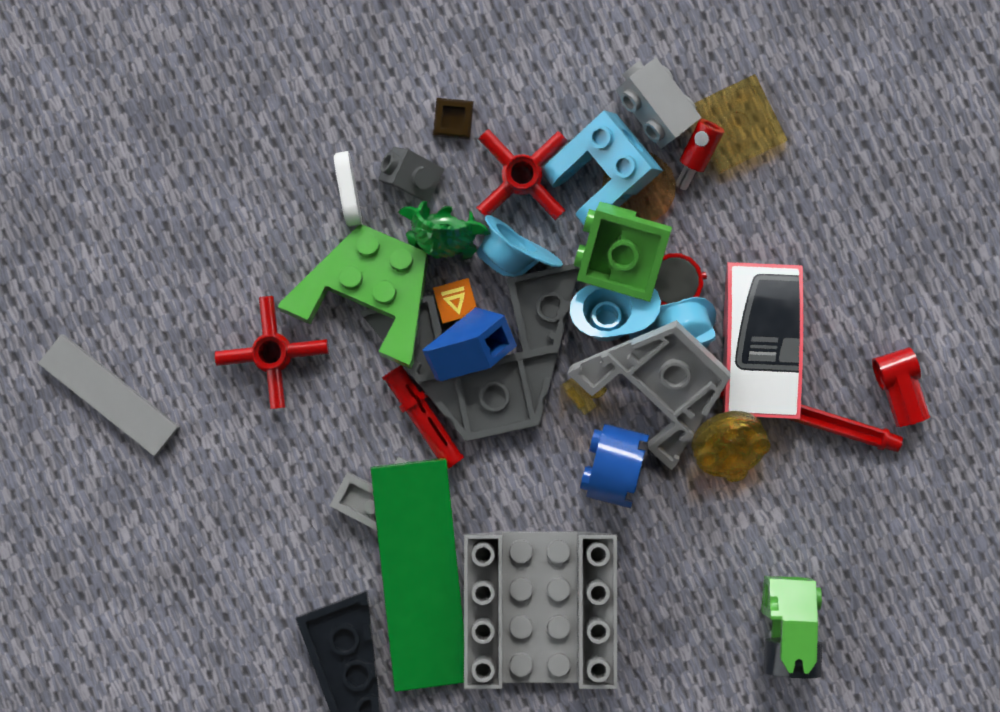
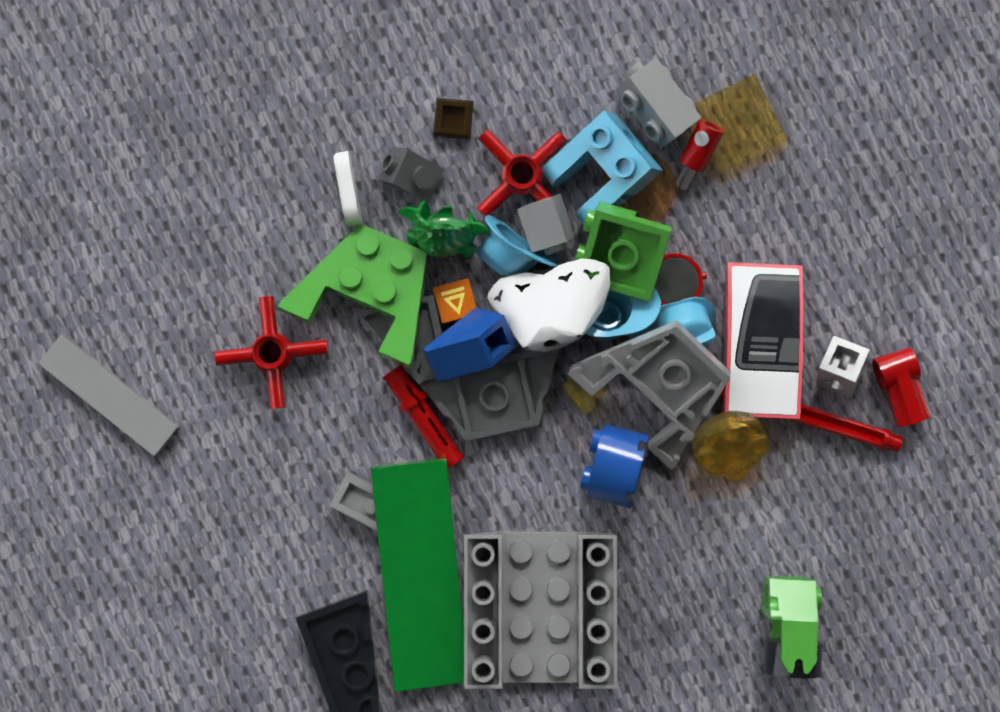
none -> white piece [487,258,610,352]
none -> light grey brick [517,194,575,255]
none -> light grey brick [816,336,870,398]

